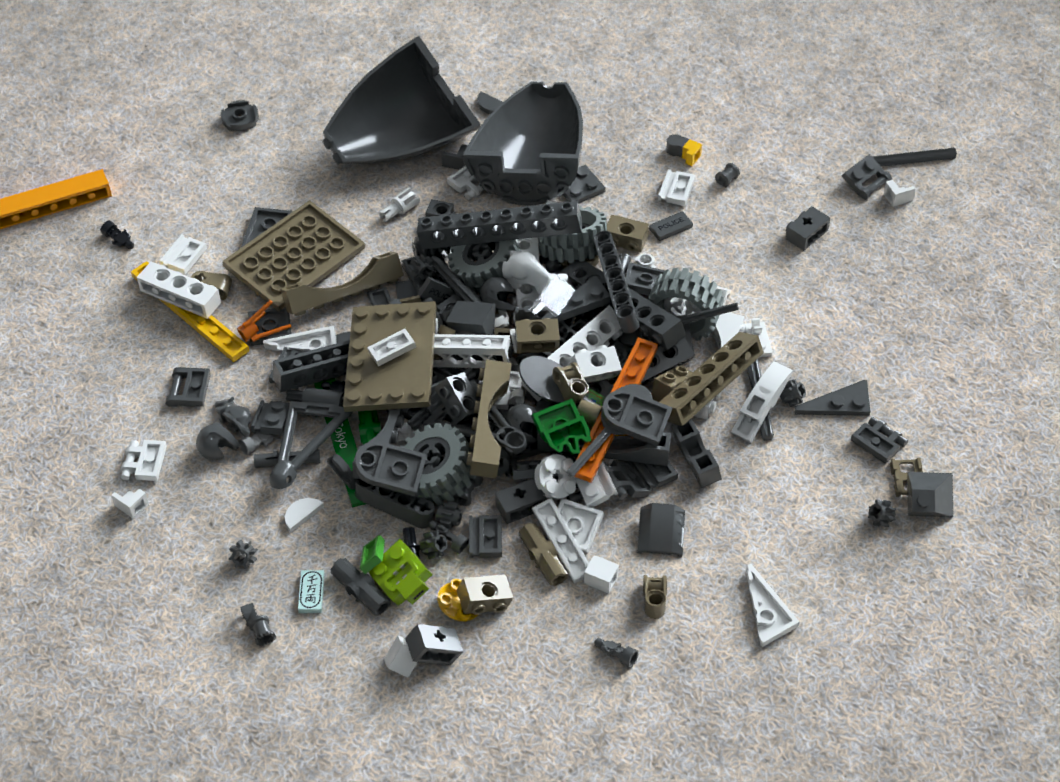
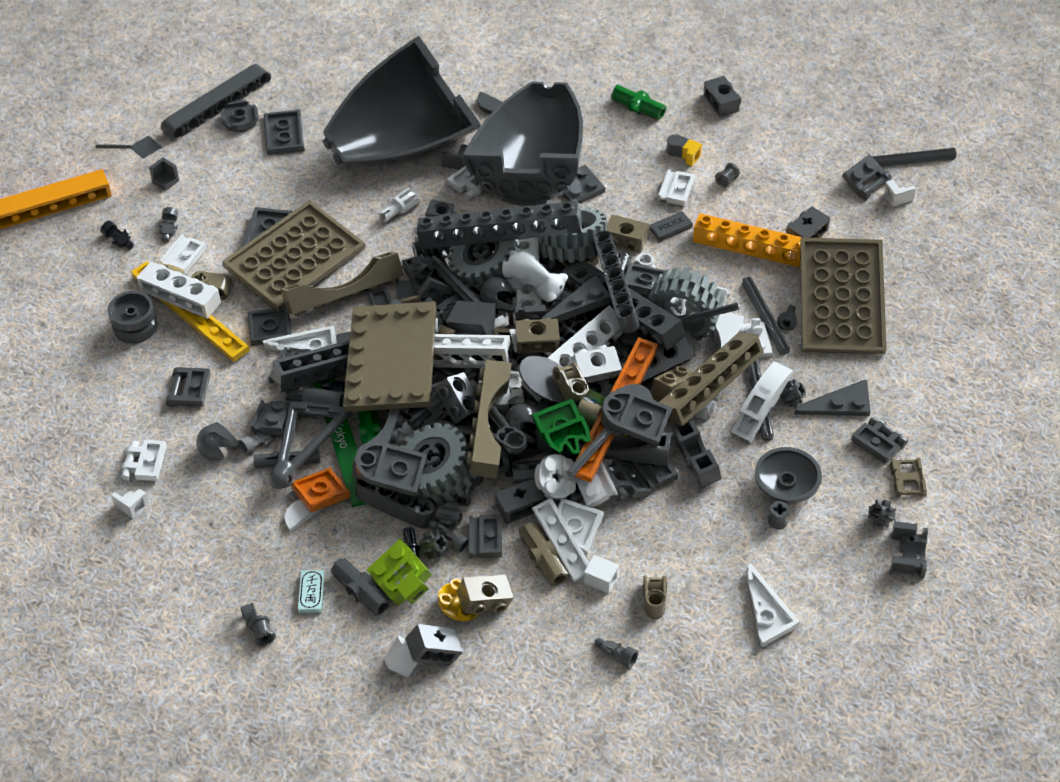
dark grey animal [215,397,252,437] -> none
dark grey gear [228,540,258,569] -> none
orange plant [237,300,291,342] -> none
dark grey tile [327,454,356,490] -> none
bright green tile [360,535,385,574] -> none
white plate [367,329,416,367] -> none
clear panel [529,274,575,317] -> none
dark grey slope [637,503,685,557] -> none
dark grey slope [907,472,954,517] -> none
none -> dark grey piece [96,135,162,159]
none -> dark grey wheel [107,291,158,344]
none -> dark grey panel [149,157,180,191]
none -> dark grey piece [158,207,178,243]
none -> dark grey beam [161,64,271,141]
none -> dark grey tile [264,109,305,155]
none -> orange tile [291,468,351,513]
none -> green piece [611,84,667,119]
none -> light orange brick [693,213,801,268]
none -> dark grey brick [703,76,742,117]
none -> dark grey axle [742,277,790,355]
none -> dark grey dish [755,447,822,503]
none -> dark grey bush [768,501,790,529]
none -> dark grey plate [776,305,797,331]
none -> dark tan plate [800,237,887,354]
none -> dark grey piece [890,520,928,578]

